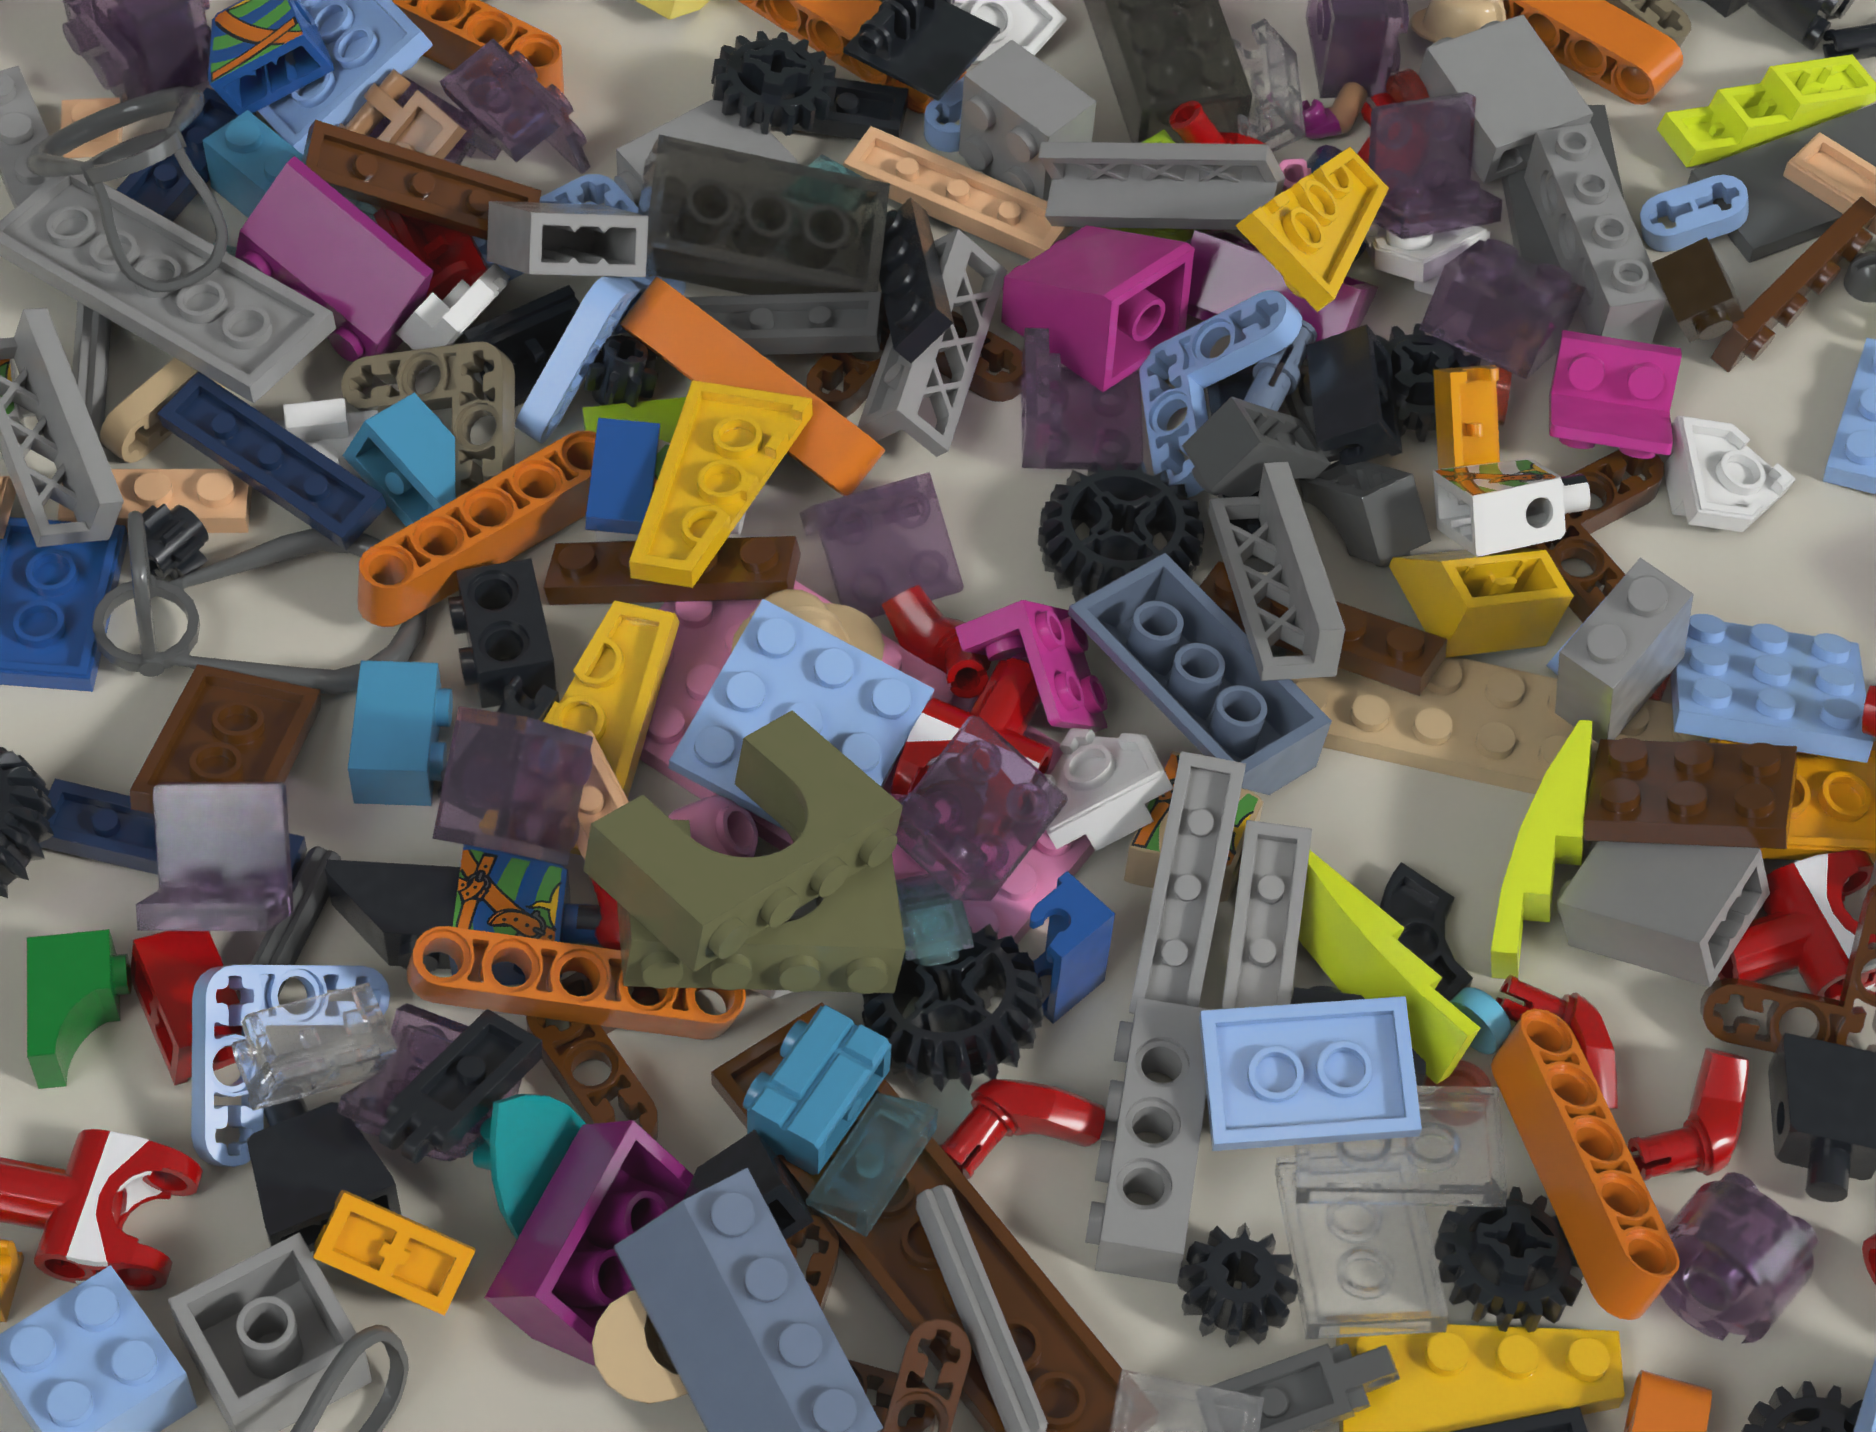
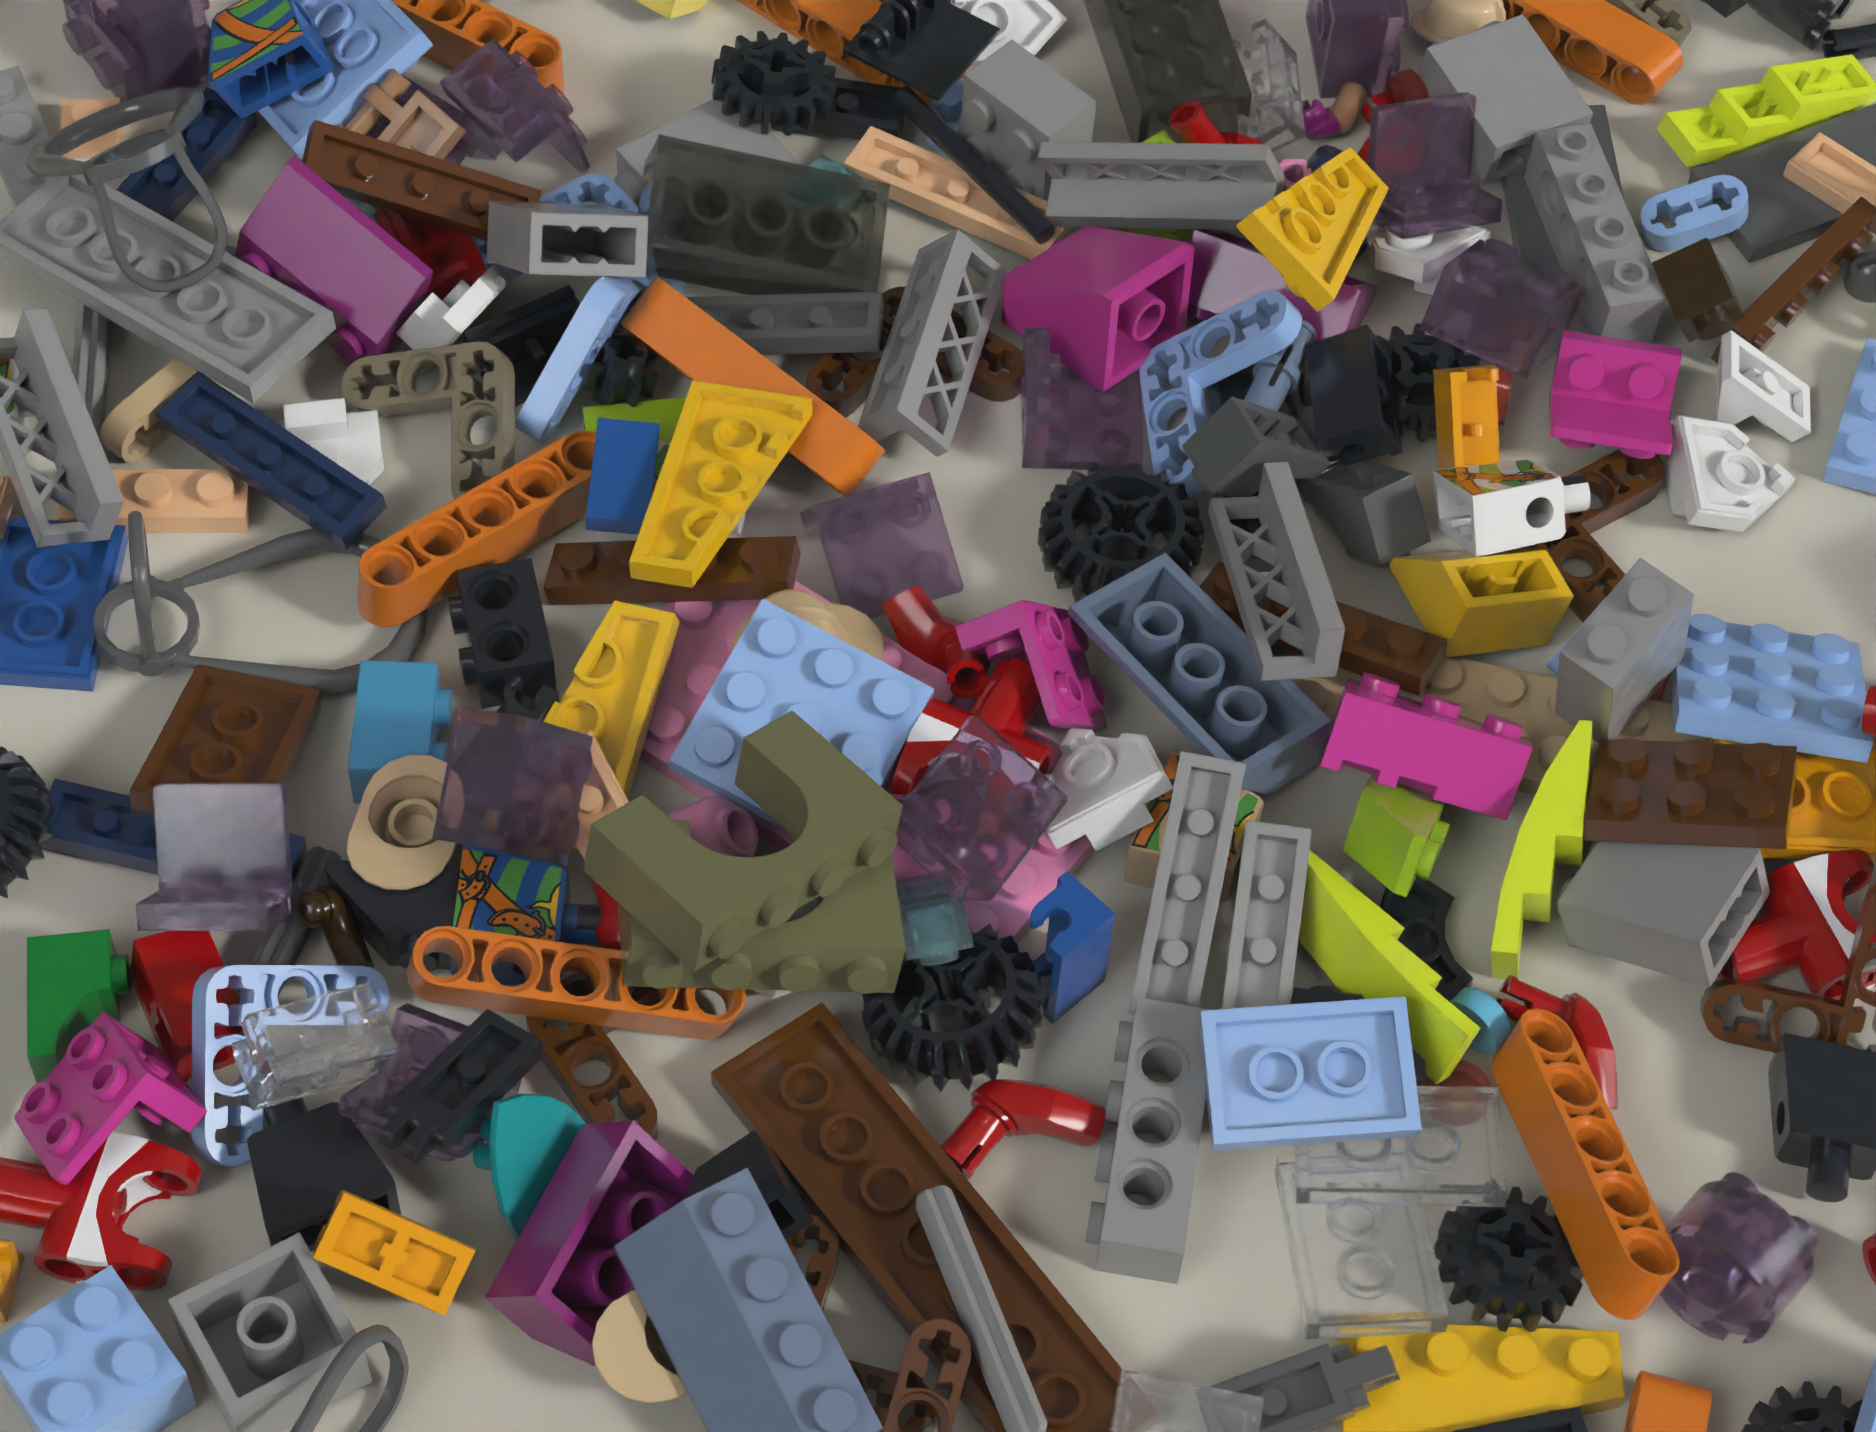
black gear [142,504,209,580] -> none
dark azure brick [202,110,303,218] -> none
dark azure slope [342,392,456,527] -> none
dark azure brick [743,1005,891,1176] -> none
clear light blue slope [806,1093,938,1237] -> none
black plate [870,198,954,363] -> none
black gear [1177,1222,1298,1348] -> none
red arm [1628,1048,1749,1181] -> none
none -> dark pink bracket [14,1011,208,1185]
none -> dark brown arm [297,886,374,968]
none -> tan piece [347,755,468,890]
none -> black bar [893,86,1056,244]
none -> dark pink wedge [1320,673,1533,820]
none -> lime slope [1342,775,1450,897]
none -> white slope [1715,330,1811,443]

